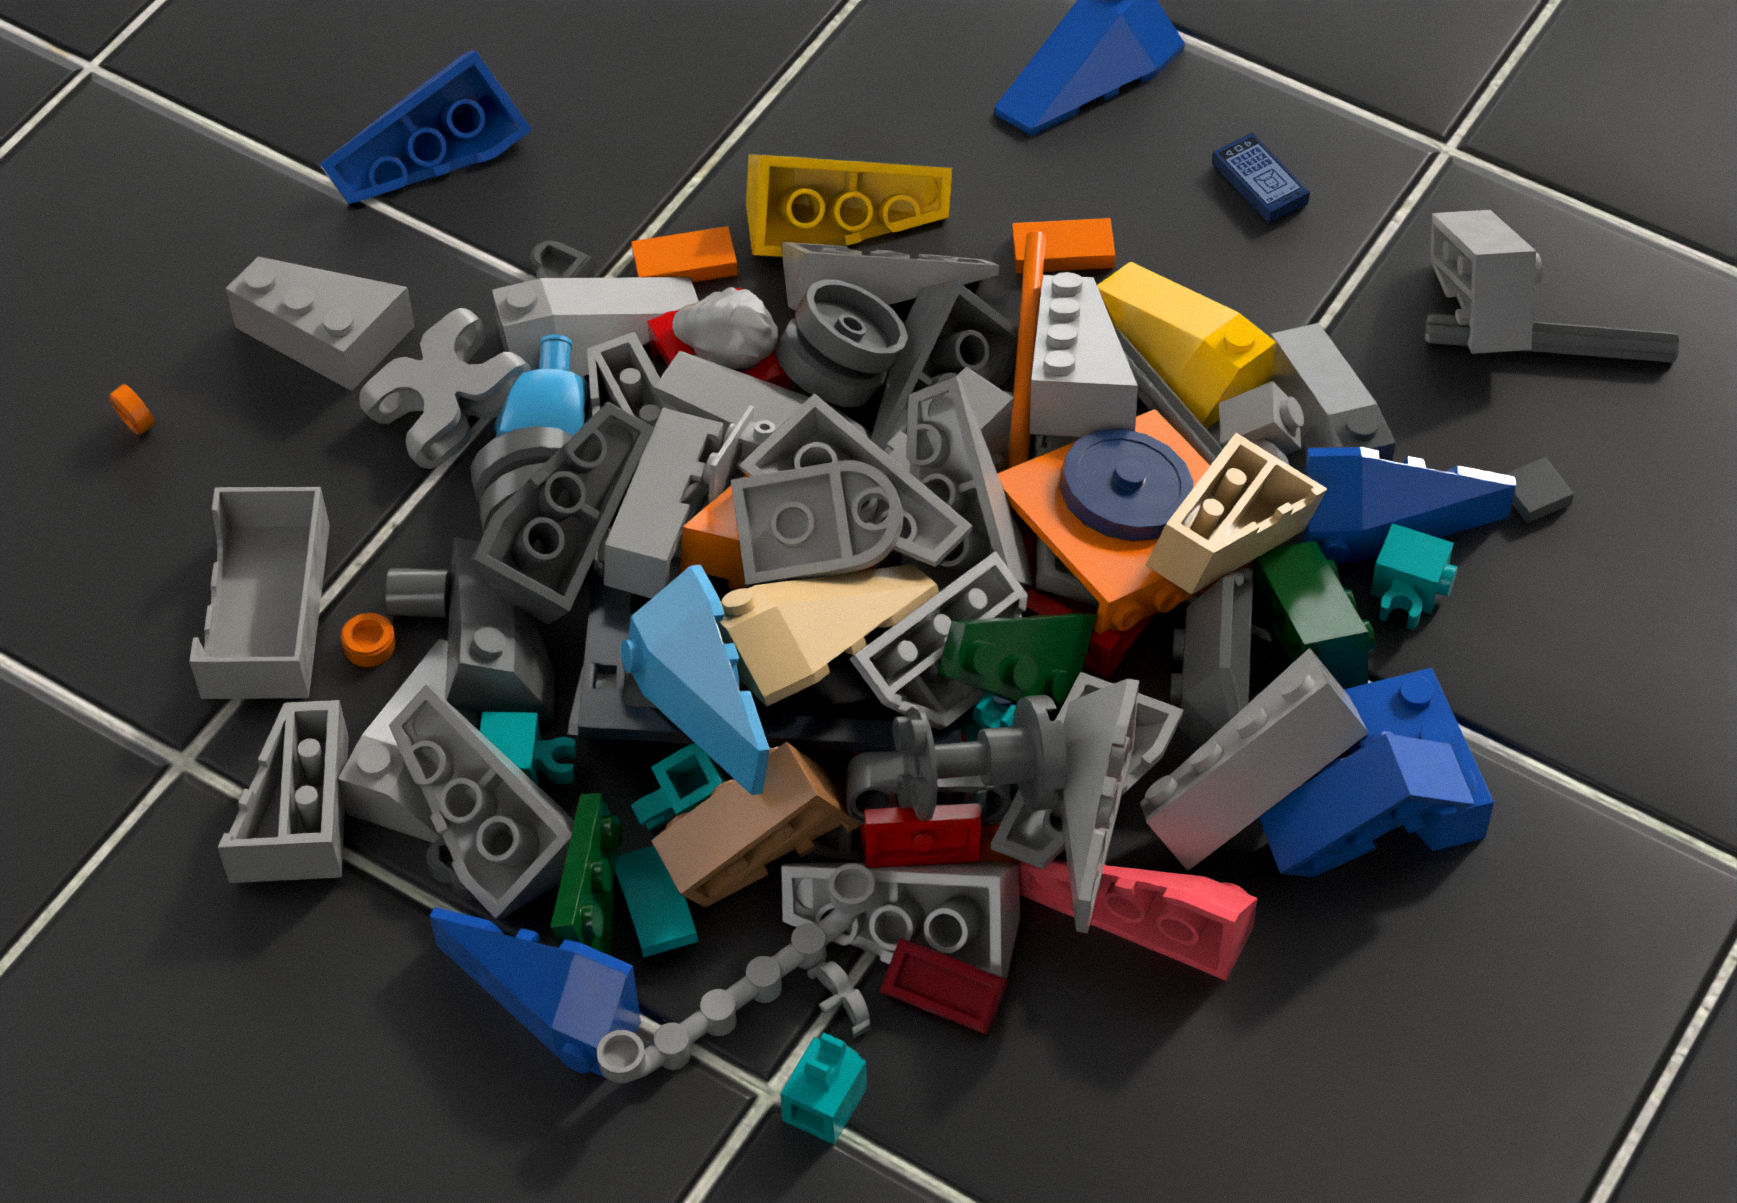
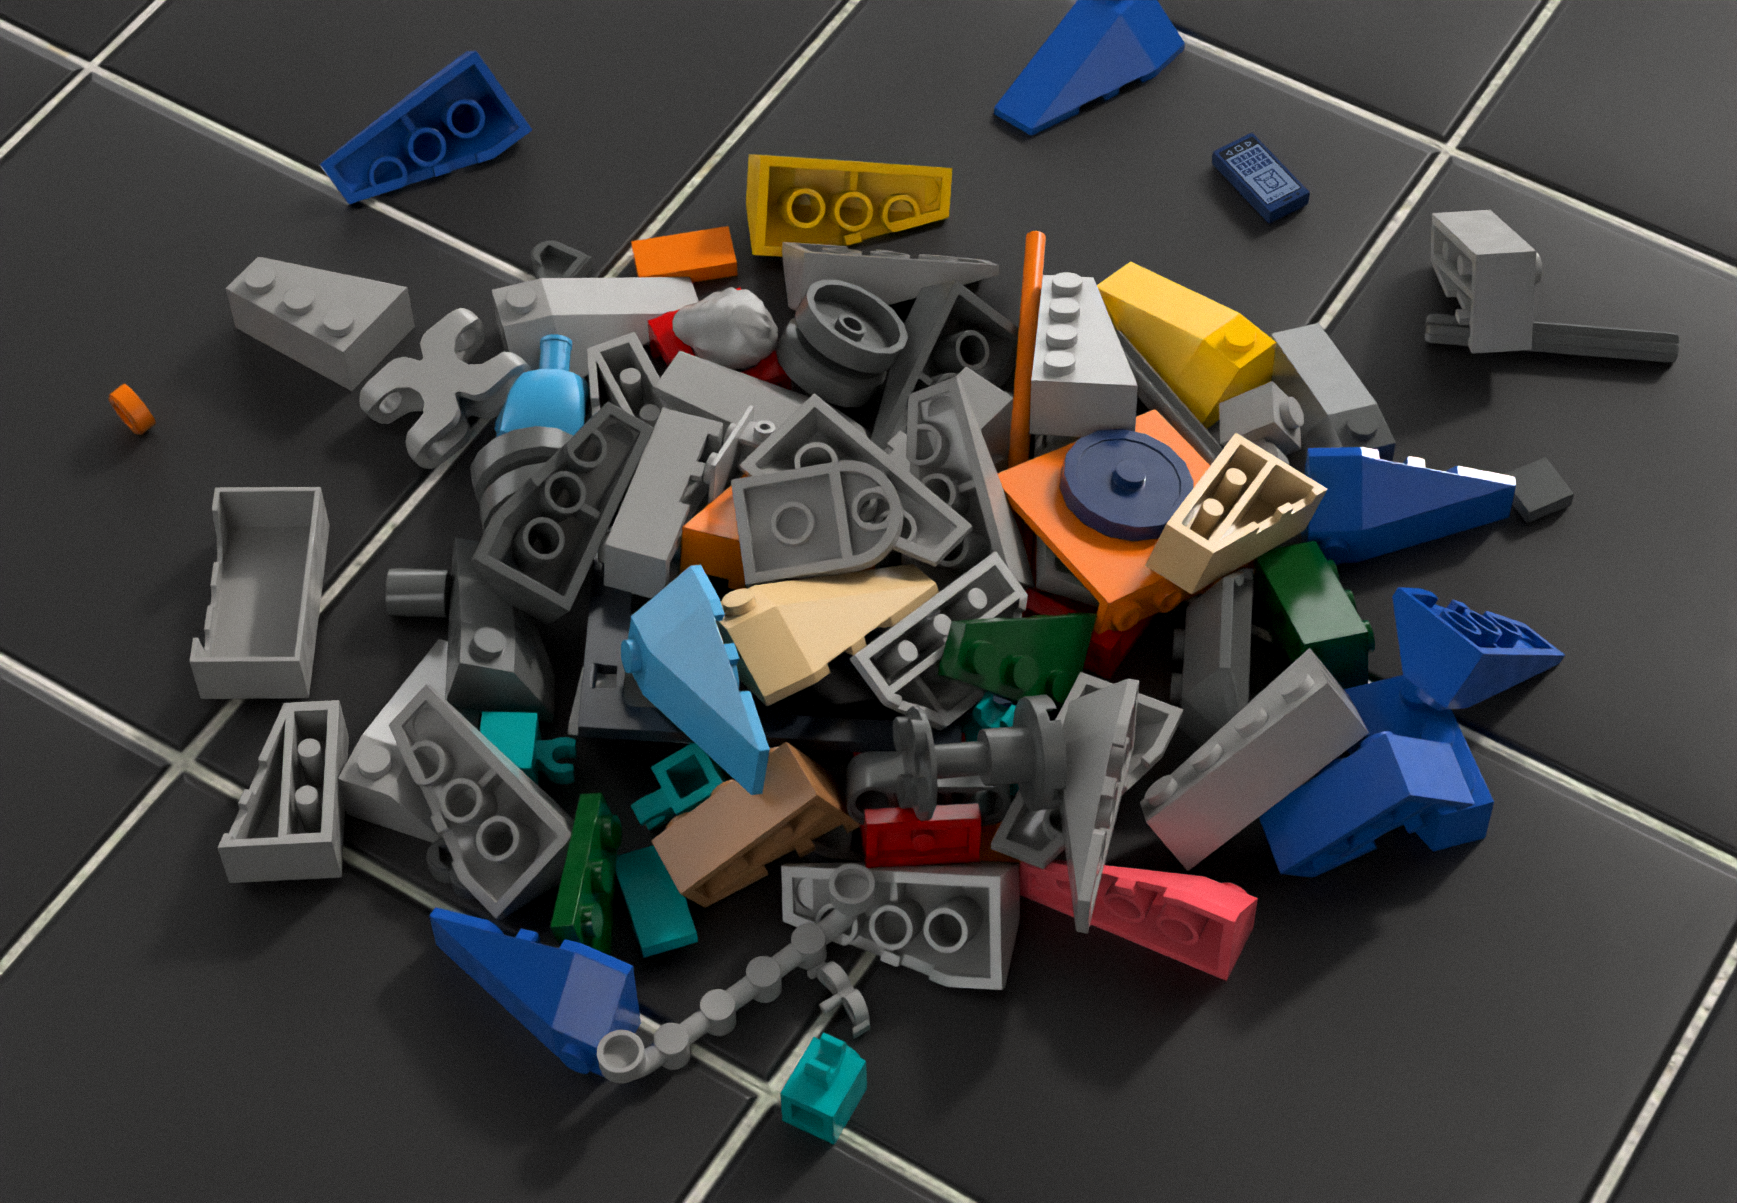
orange tile [340,613,396,667] -> none
dark red tile [880,938,1009,1034] -> none
orange tile [1012,218,1115,273] -> none
teal brick [1370,523,1458,630] -> none
none -> blue wedge [1392,587,1565,711]

